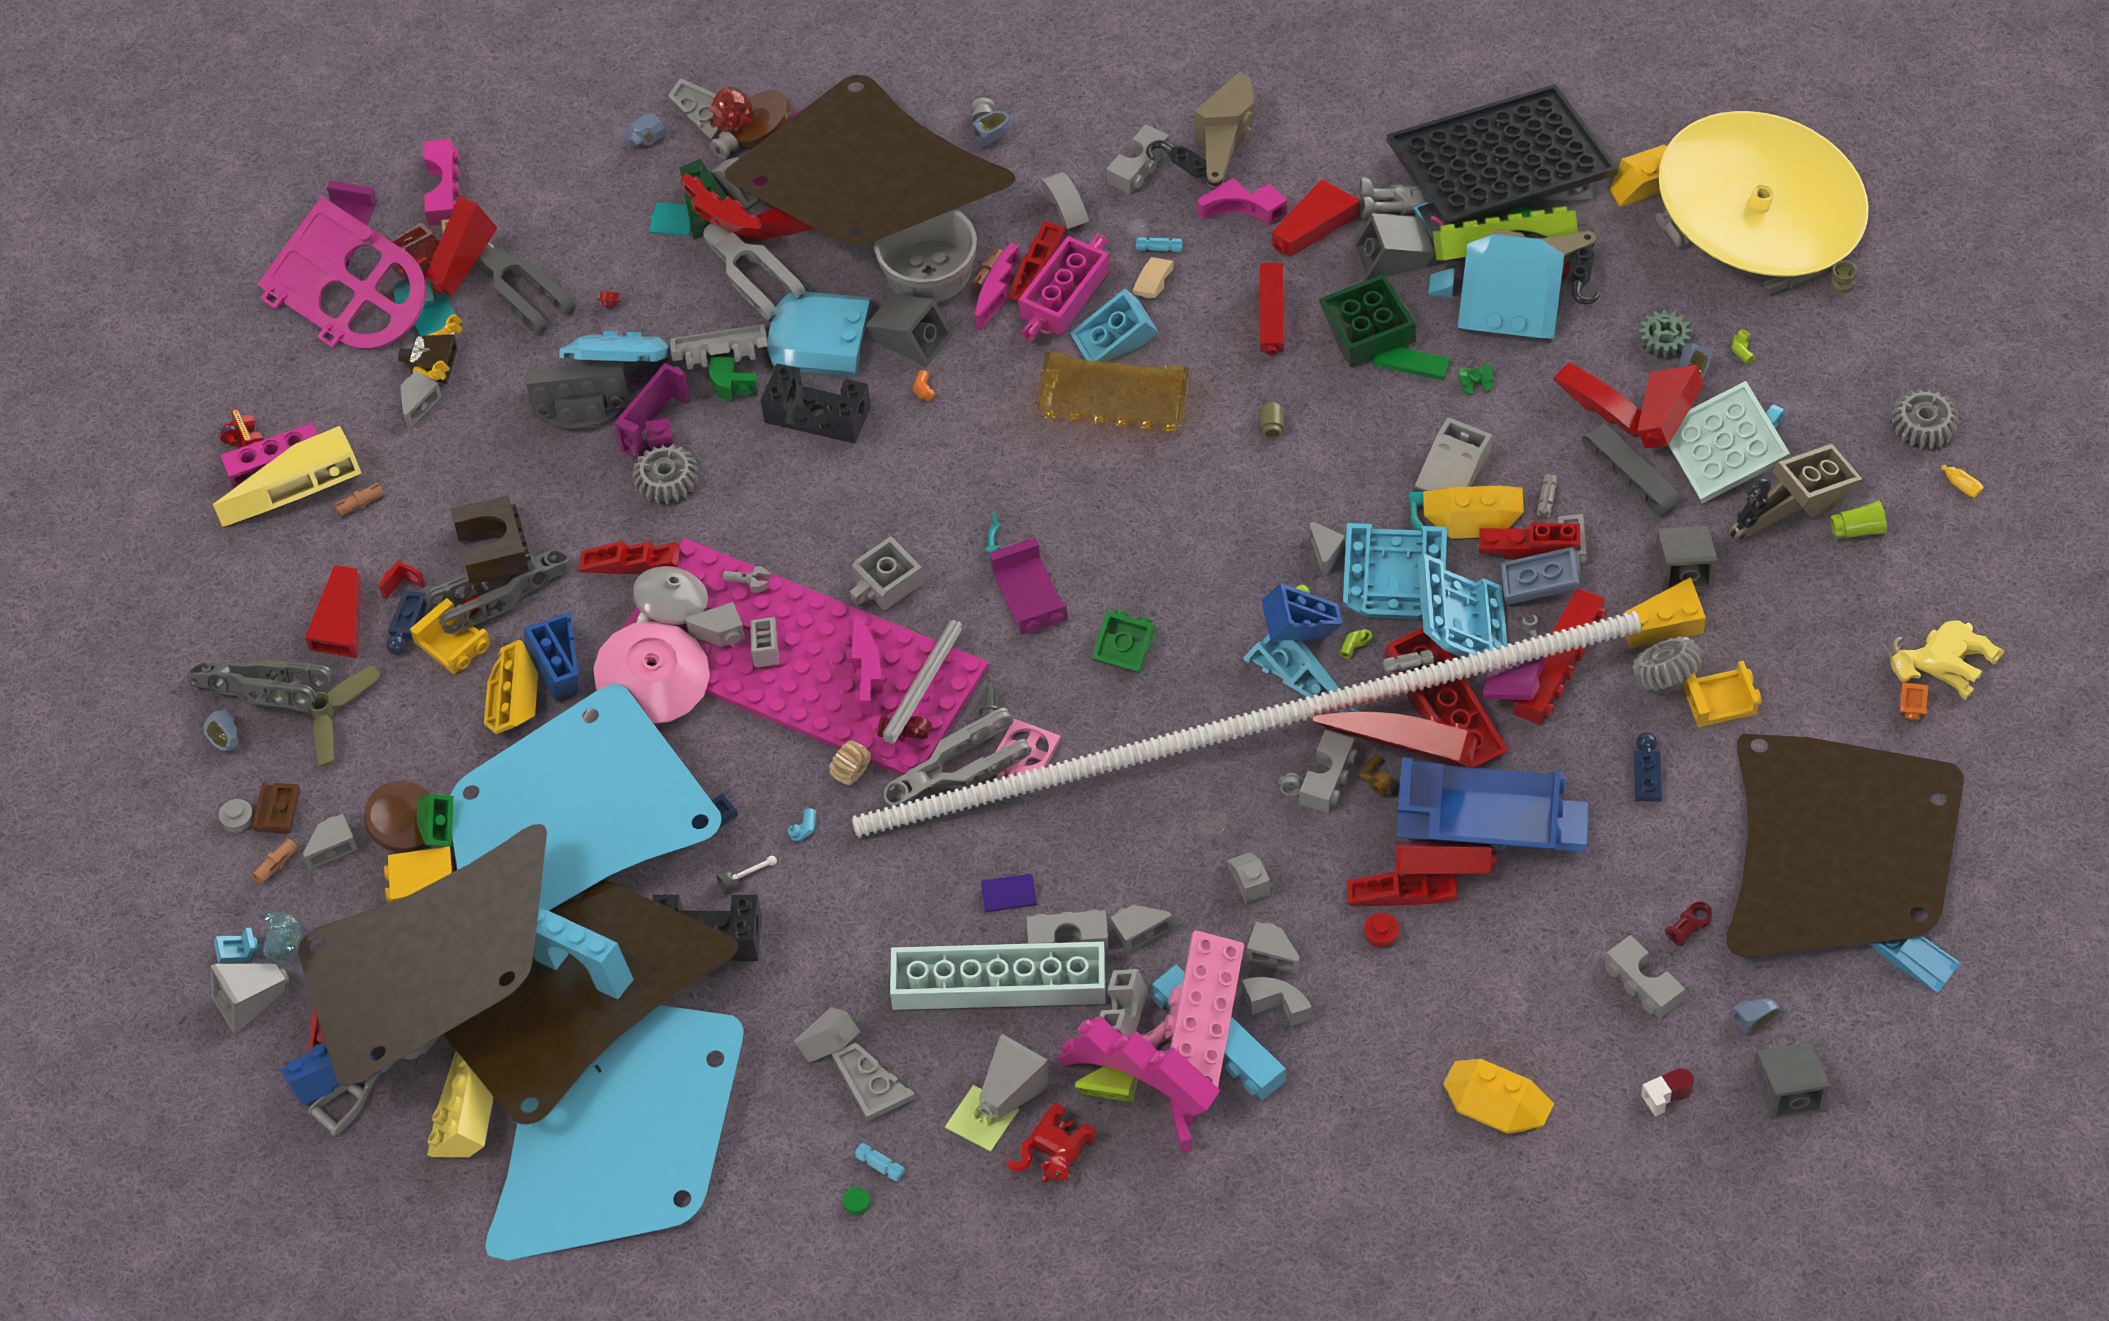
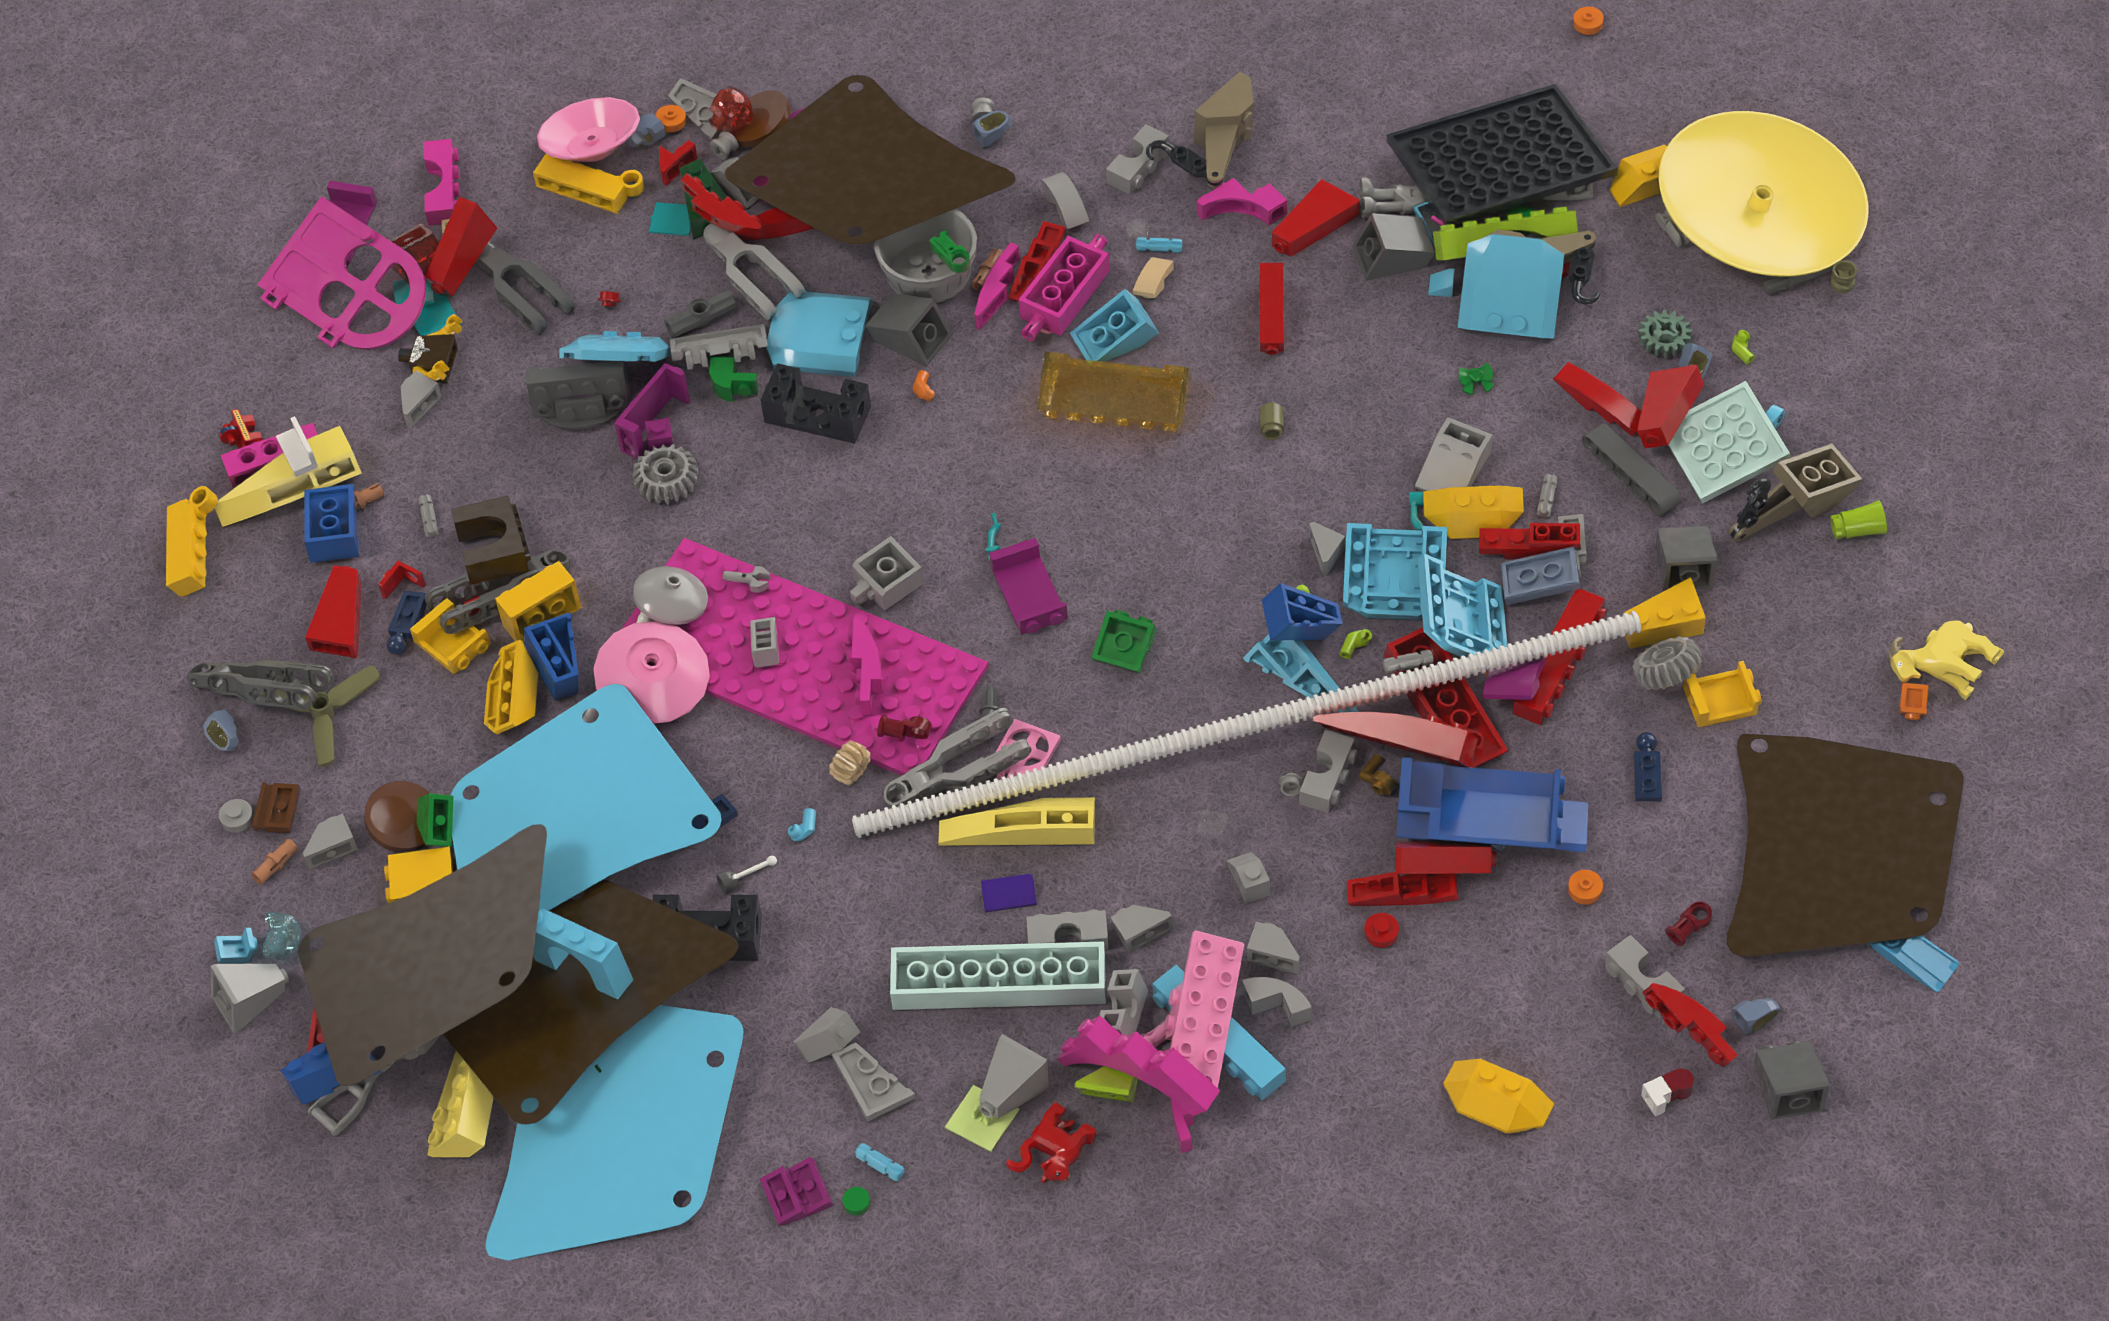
red slope [578,541,680,574] -> none
light grey slope [685,602,745,647] -> none
light grey axle [883,620,962,744] -> none
dark green slope [1319,274,1416,367] -> none
green tile [1374,347,1450,381] -> none
light grey hand [1522,615,1538,639] -> none
light grey gear [1891,388,1959,450] -> none
yellow piece [1941,465,1984,498] -> none
none -> yellow hinge [166,486,218,597]
none -> white panel [276,416,318,477]
none -> blue slope [304,484,359,563]
none -> light grey axle [418,494,439,538]
none -> yellow brick [495,561,582,643]
none -> yellow hinge [533,153,644,214]
none -> bright pink dish [537,97,640,162]
none -> orange wheel [656,105,686,133]
none -> red slope [659,140,698,186]
none -> dark grey piece [664,290,737,338]
none -> magenta slope [760,1156,834,1226]
none -> green piece [930,231,970,273]
none -> light yellow wedge [938,797,1095,846]
none -> orange wheel [1568,870,1603,905]
none -> orange wheel [1573,7,1603,35]
none -> red slope [1642,983,1738,1067]

